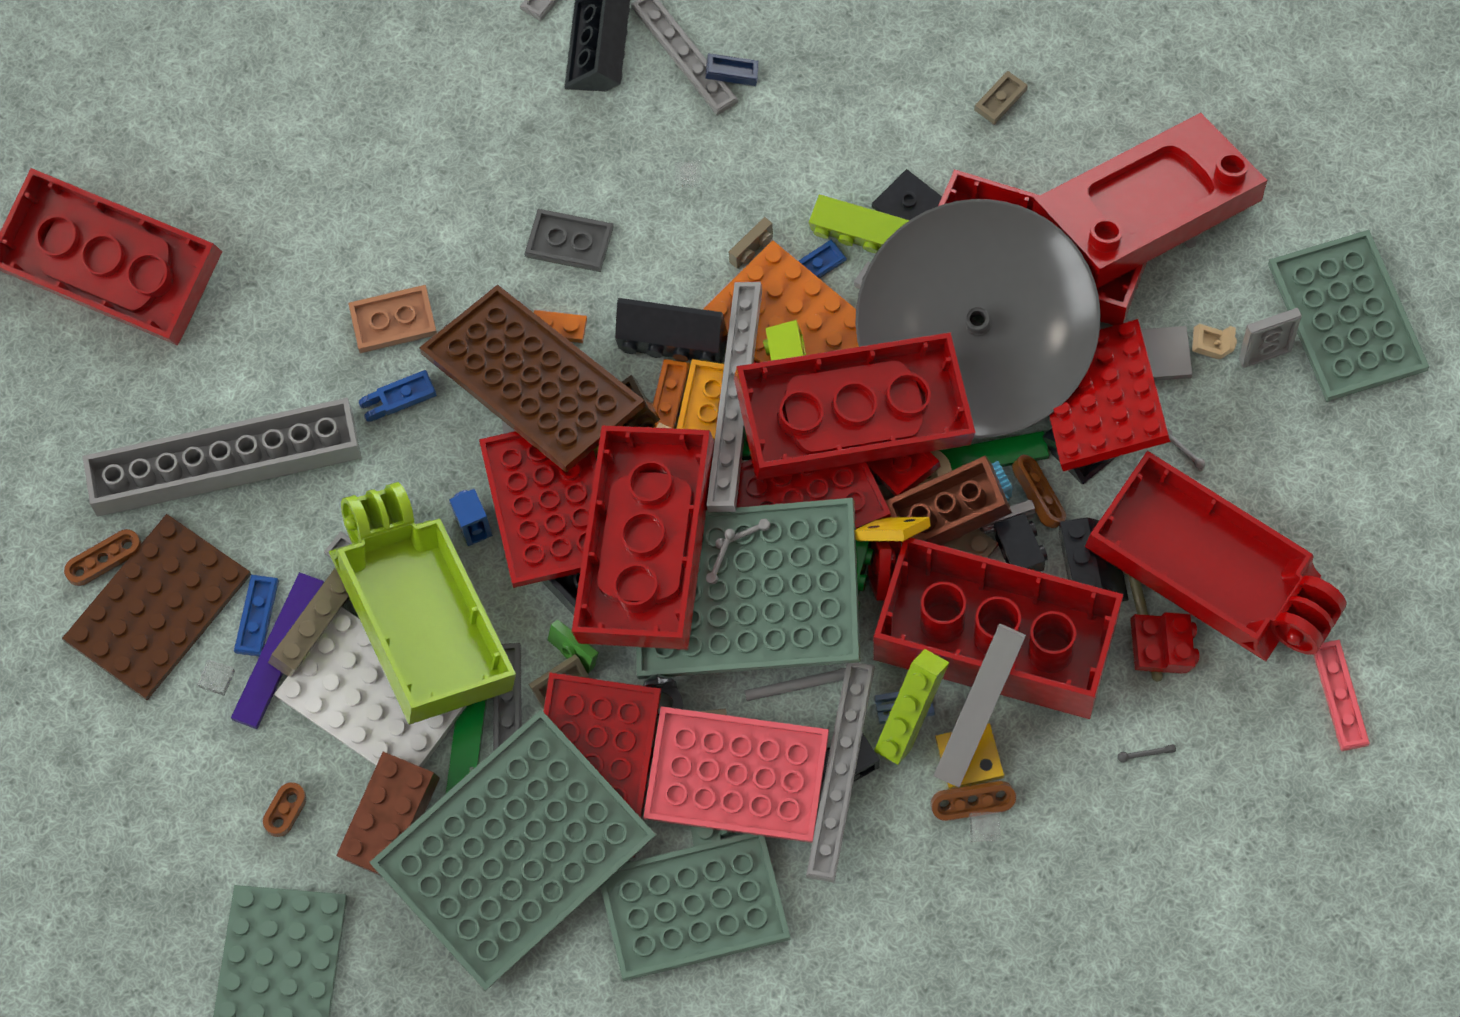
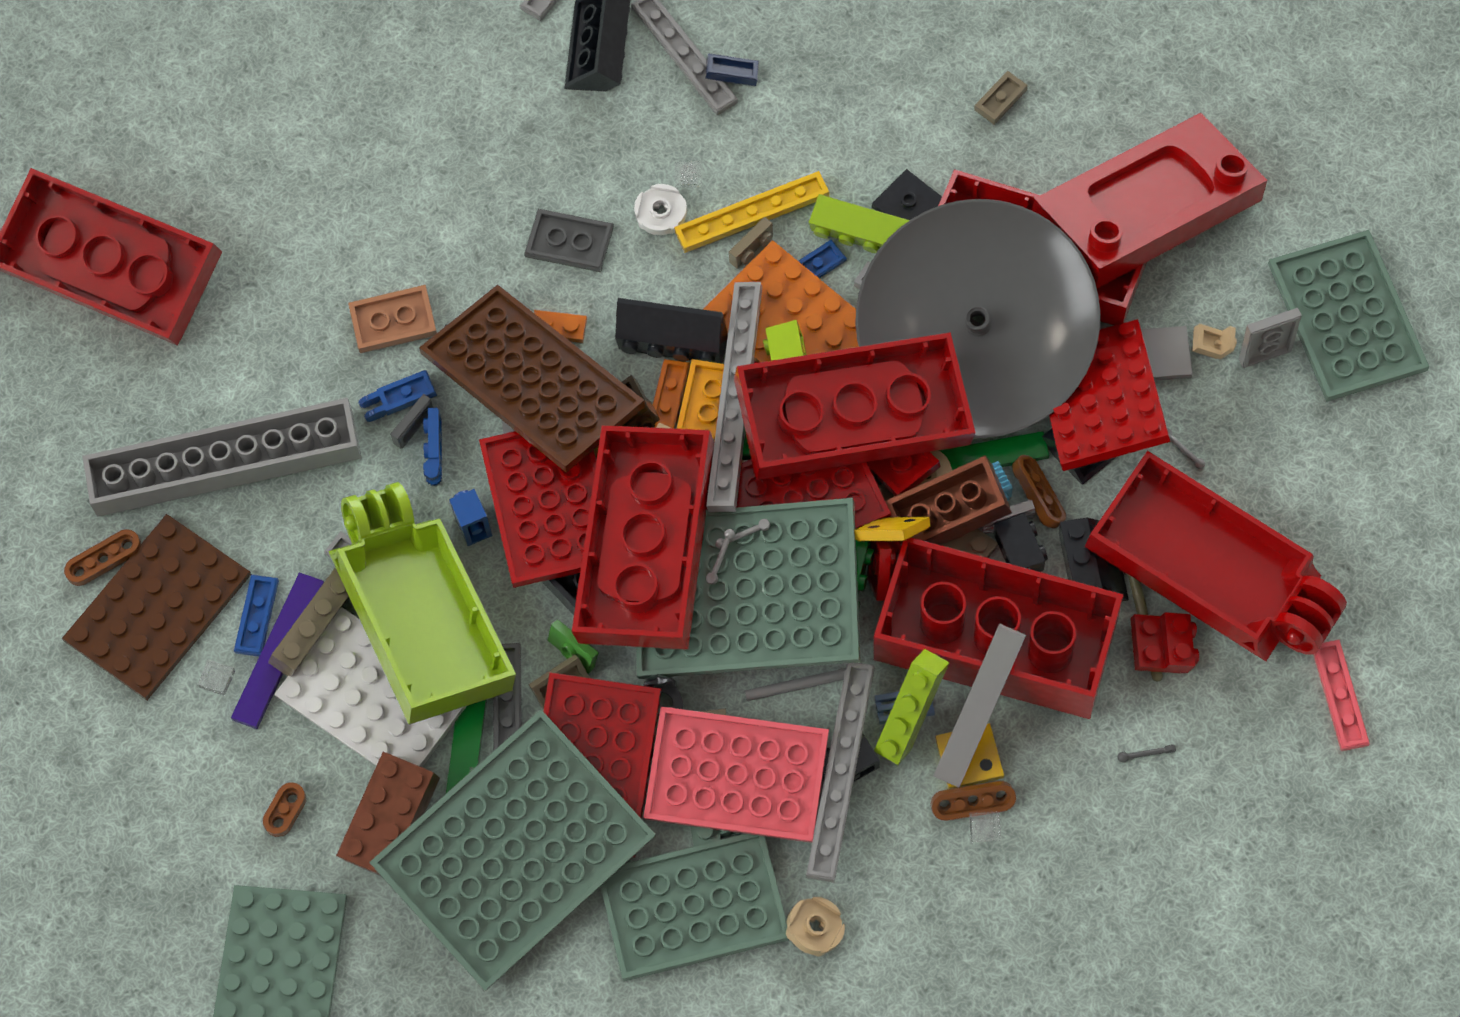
none -> dark grey tile [390,394,433,449]
none -> blue hinge [423,408,442,486]
none -> white plate [634,184,687,235]
none -> yellow plate [674,171,830,253]
none -> tan plate [786,897,845,956]

